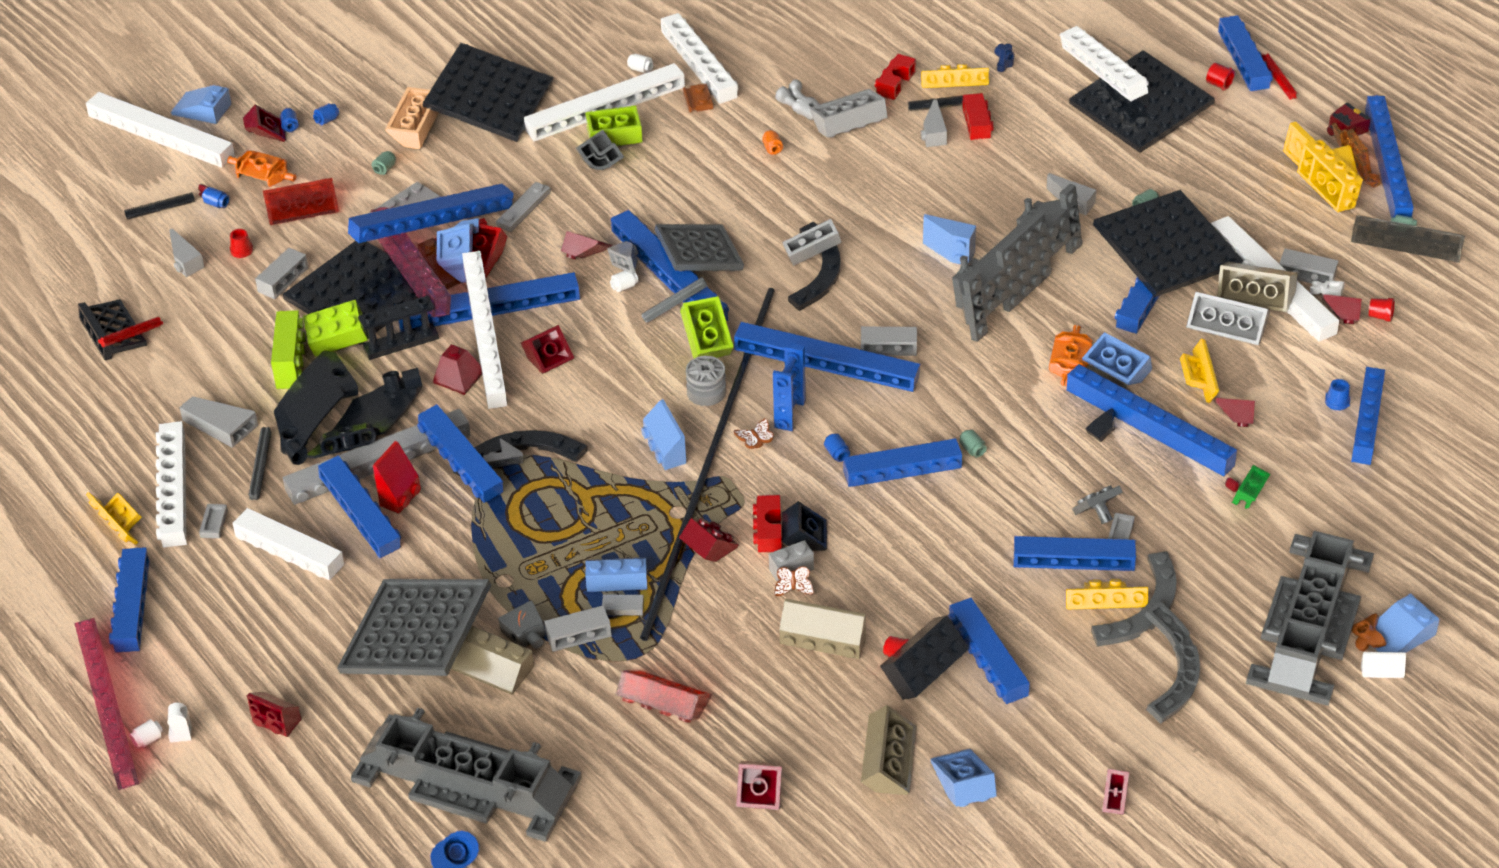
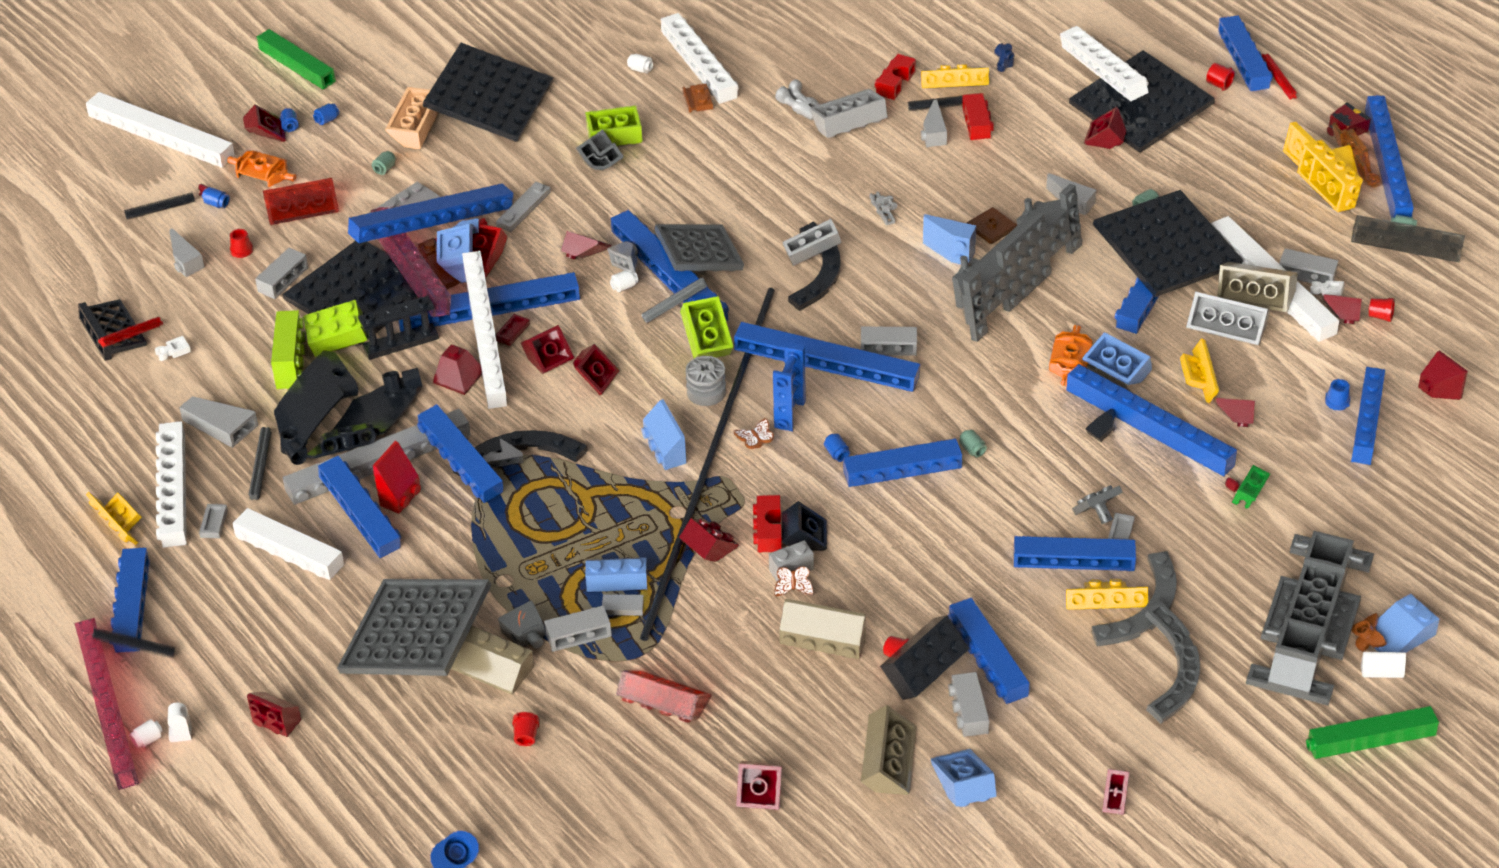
medium blue slope [171,85,231,124] -> none
dark grey piece [351,707,582,842] -> none
white brick [524,63,685,141] -> none
orange brick [762,130,783,155] -> none
none -> black axle [91,627,175,659]
none -> white plate [155,336,191,361]
none -> green brick [256,29,336,90]
none -> dark red plate [495,314,530,346]
none -> red piece [512,712,540,746]
none -> dark red slope [573,344,619,395]
none -> light grey piece [869,192,898,225]
none -> light grey brick [948,672,989,737]
none -> reddish brown plate [967,207,1017,244]
none -> dark red slope [1084,107,1126,149]
none -> green brick [1306,706,1439,759]
none -> dark red slope [1418,350,1468,400]

